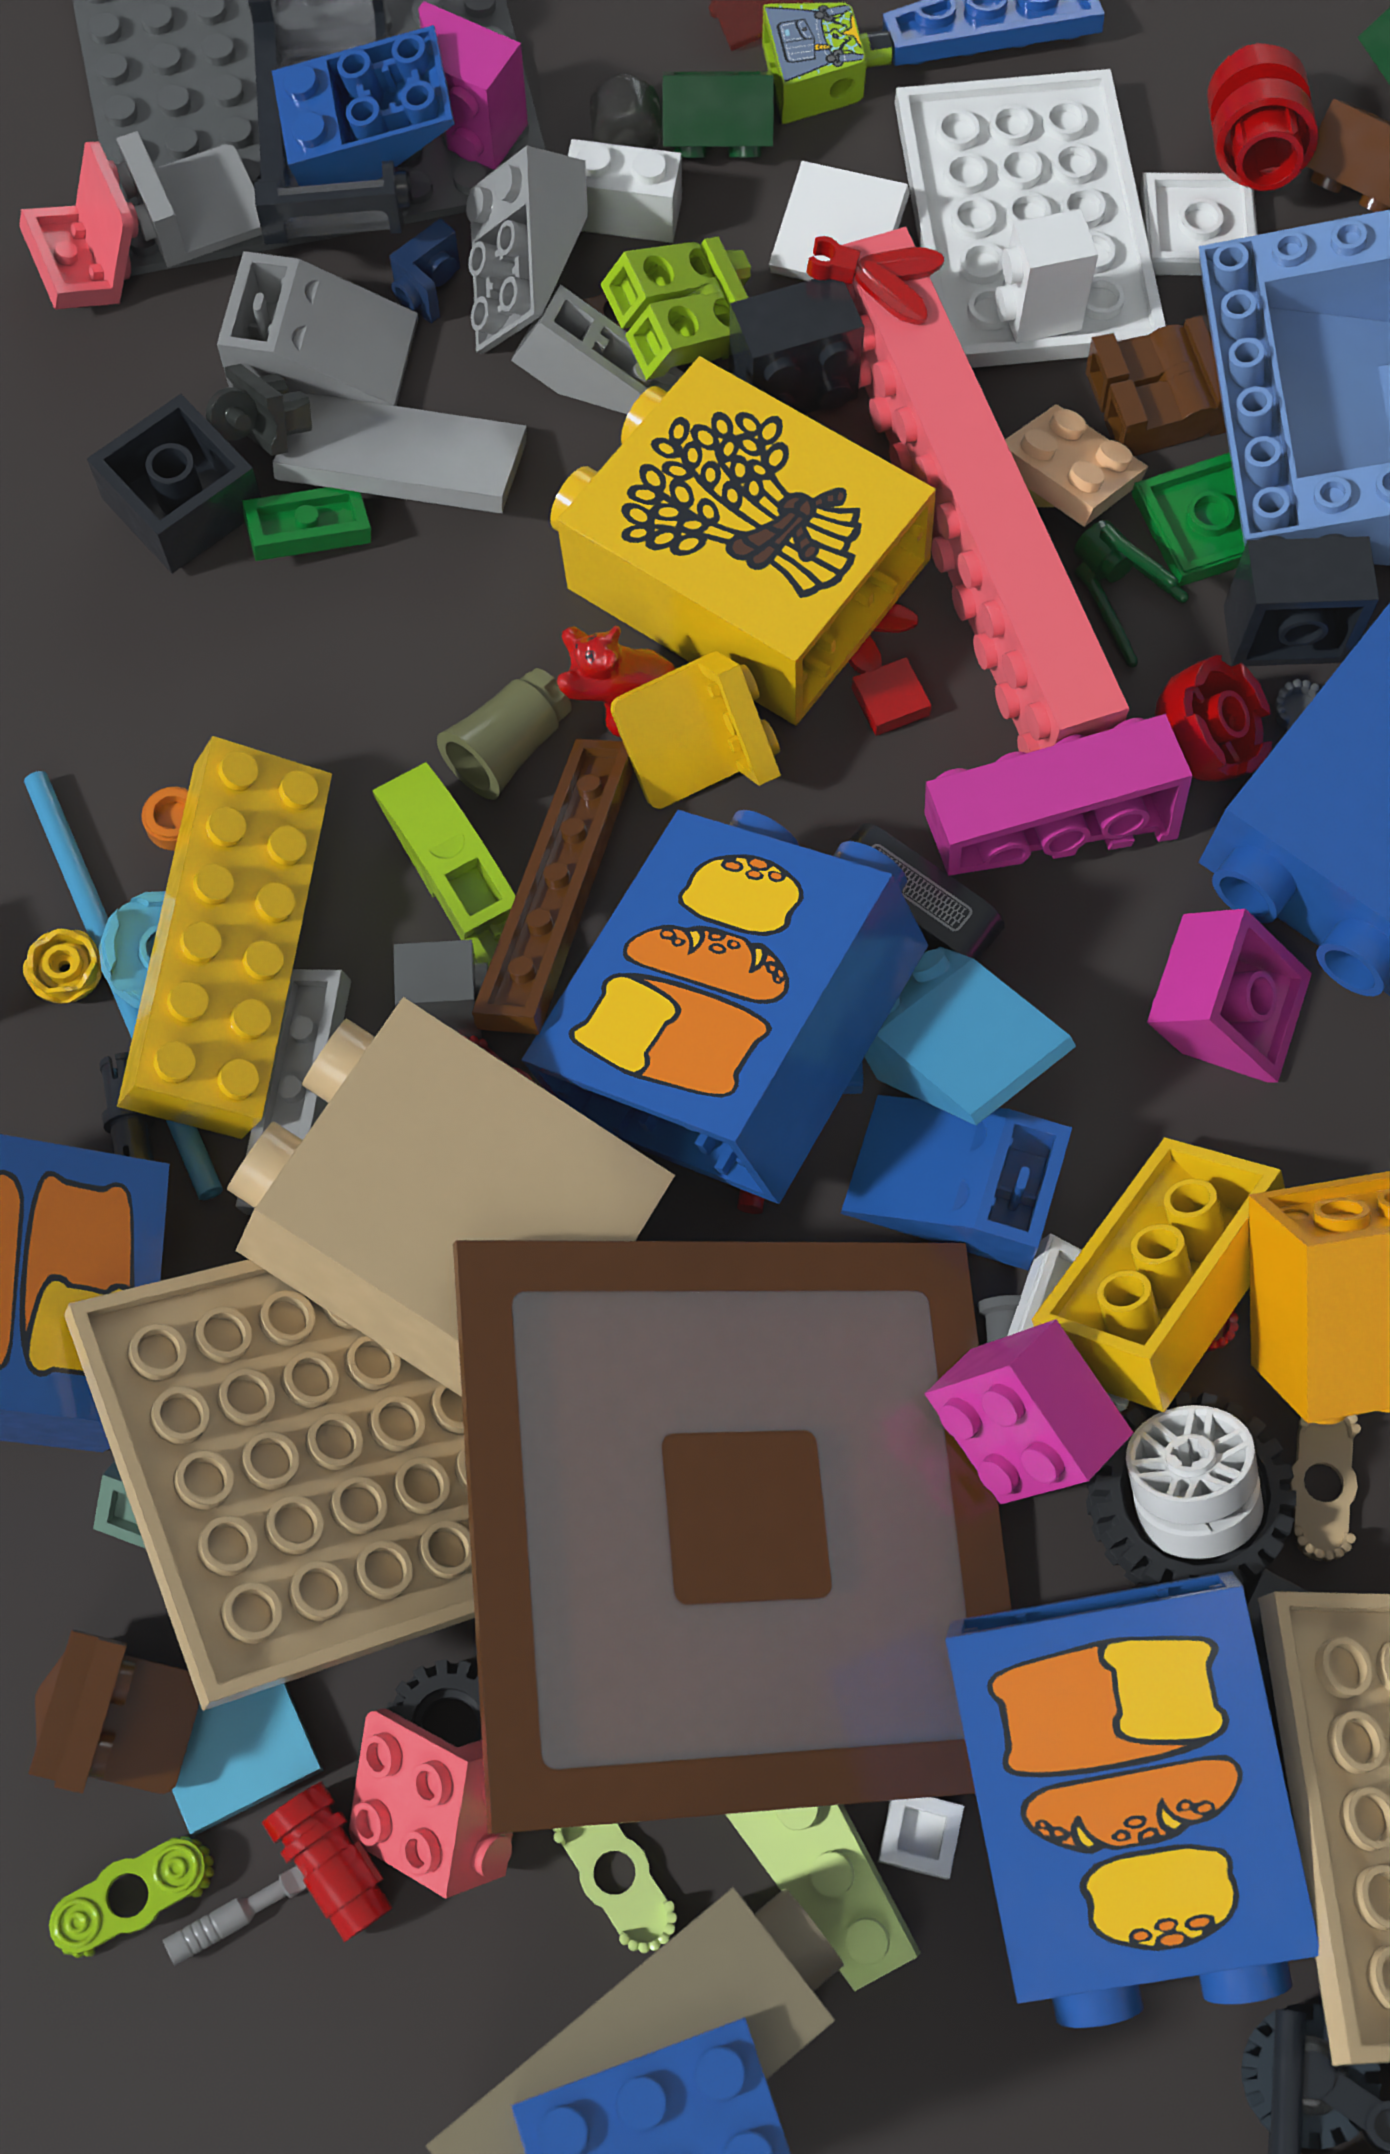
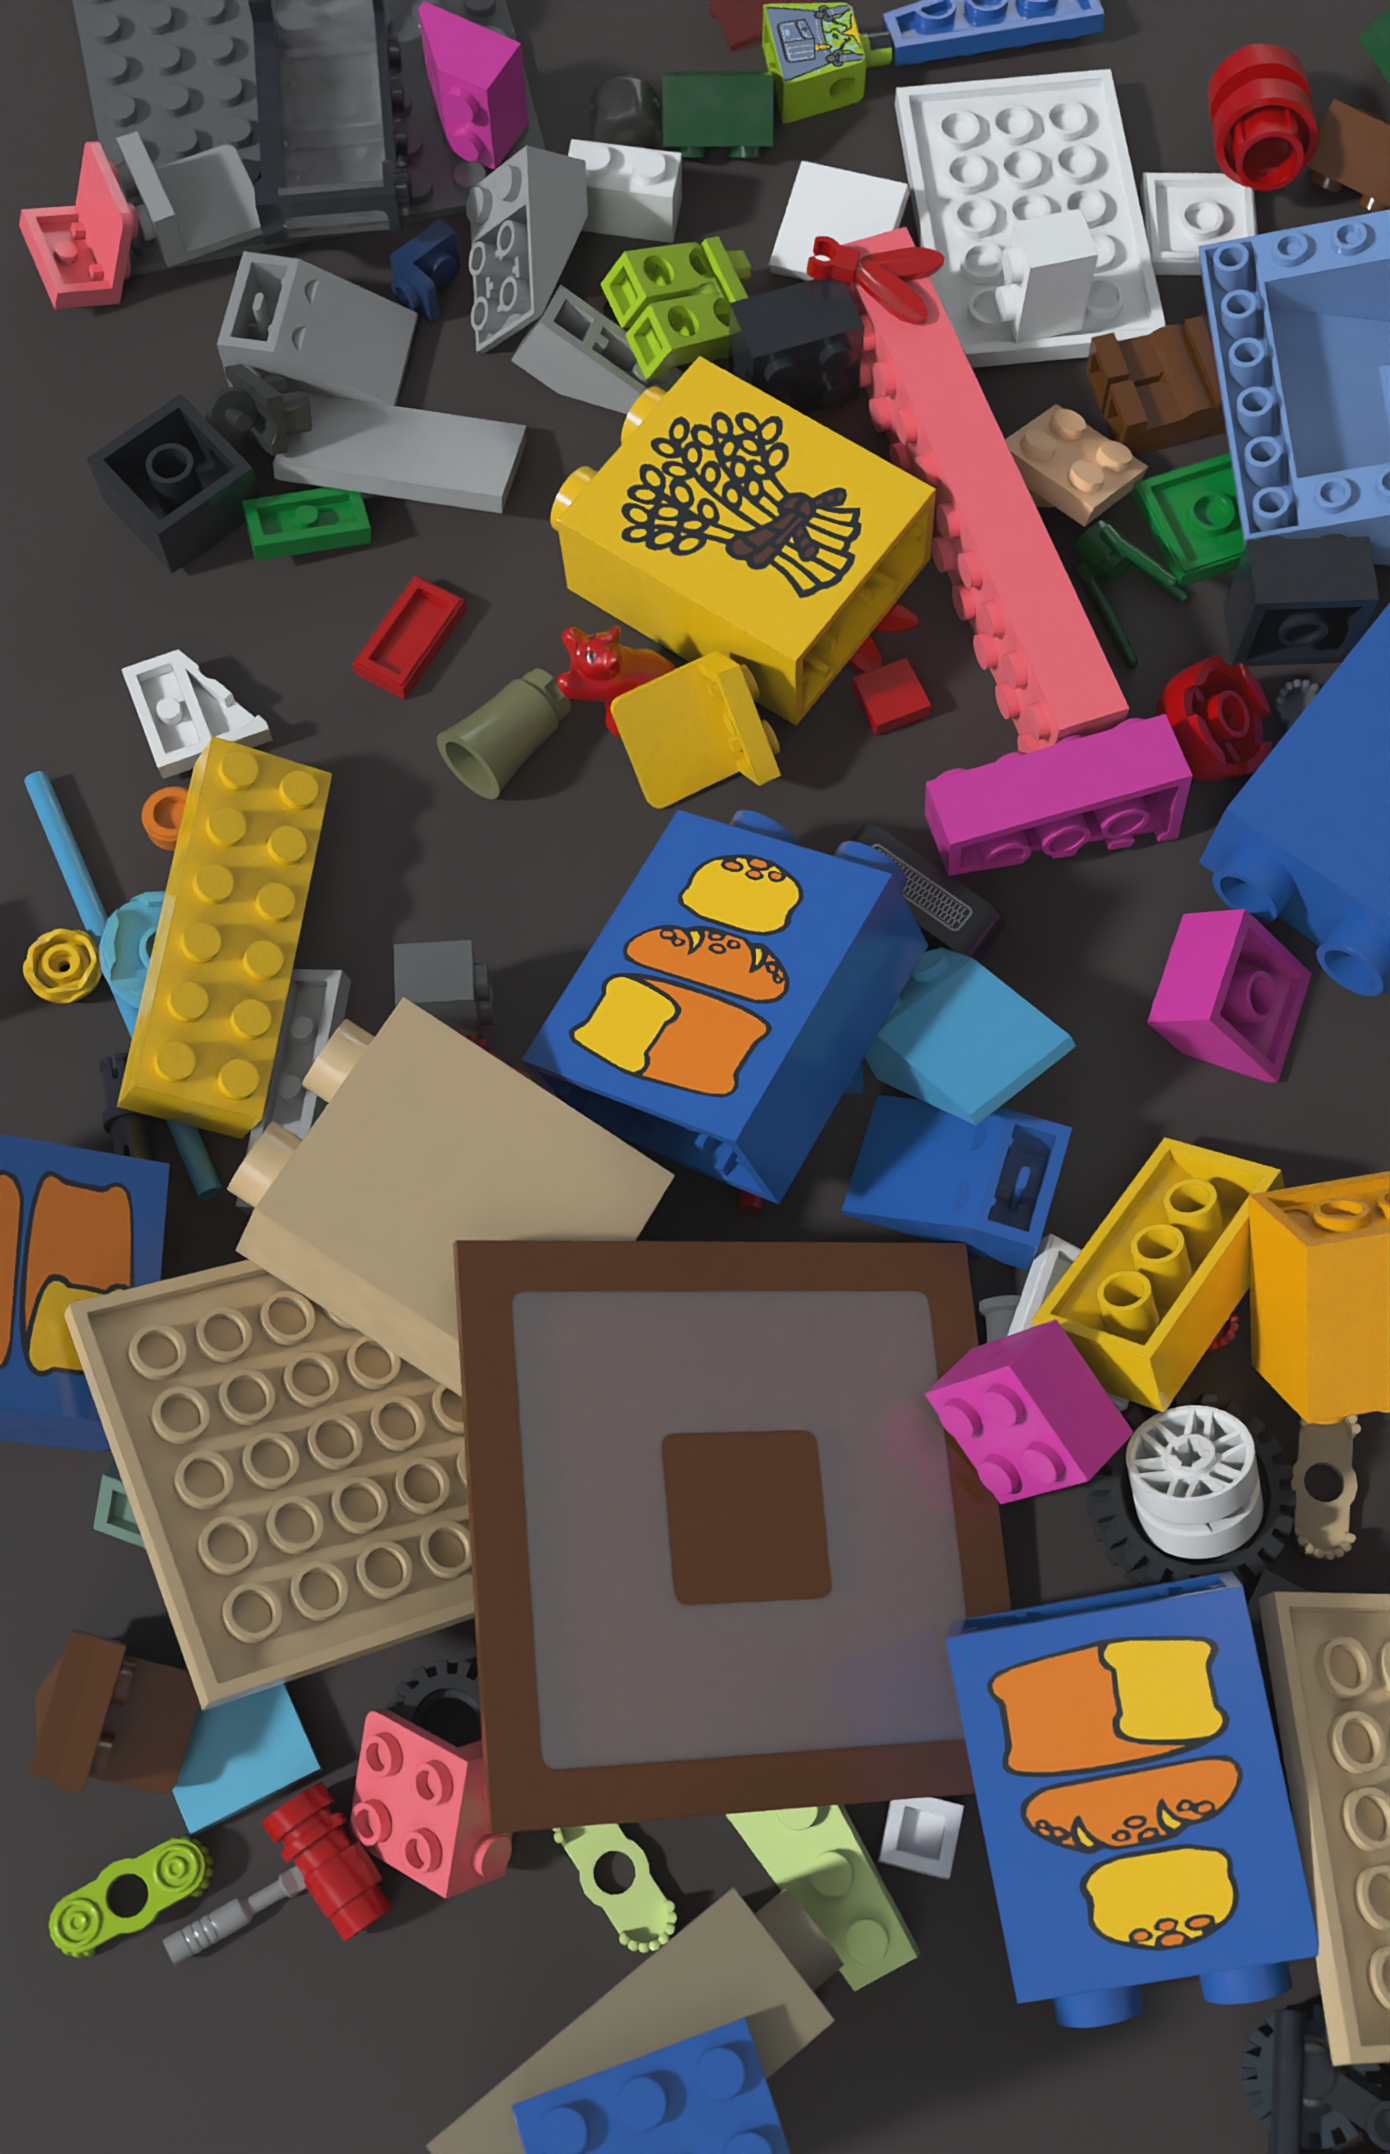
blue slope [272,25,455,193] -> none
lime slope [372,762,516,967] -> none
reddish brown plate [471,739,634,1035] -> none
none -> white wing [121,649,273,779]
none -> red tile [352,575,467,700]

